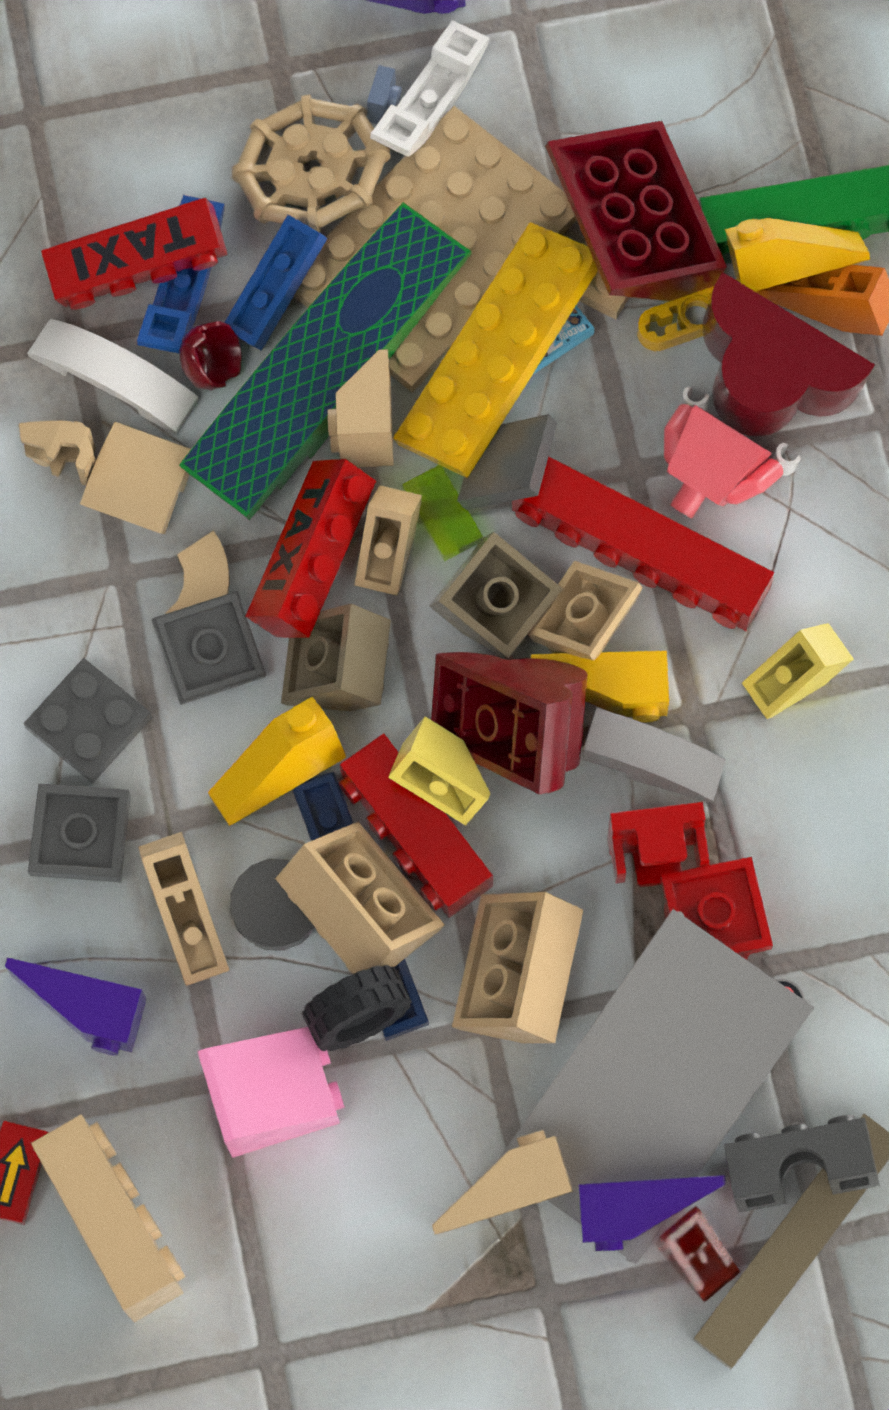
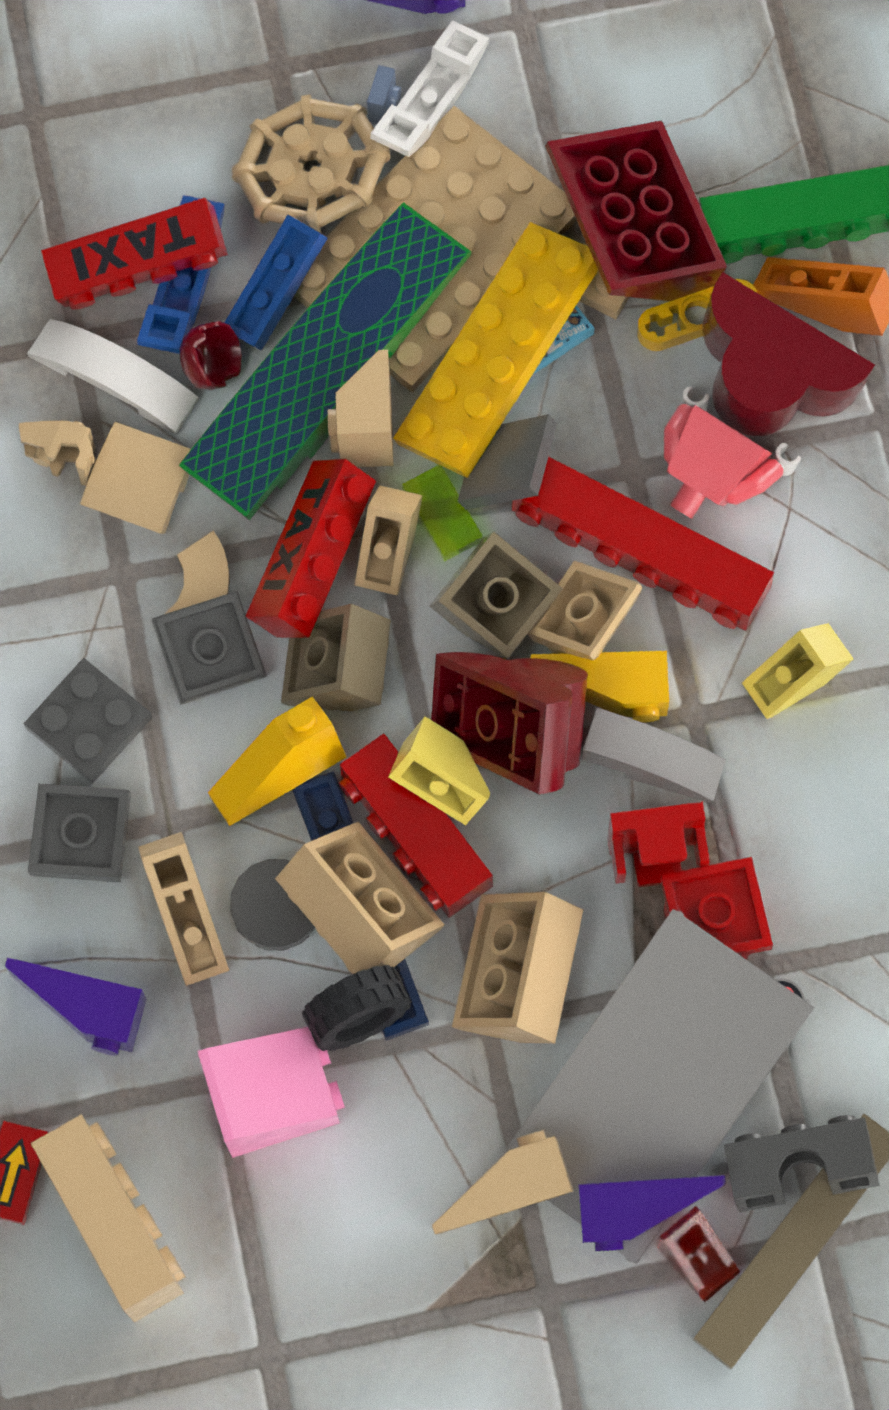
yellow slope [725,218,870,291] -> none

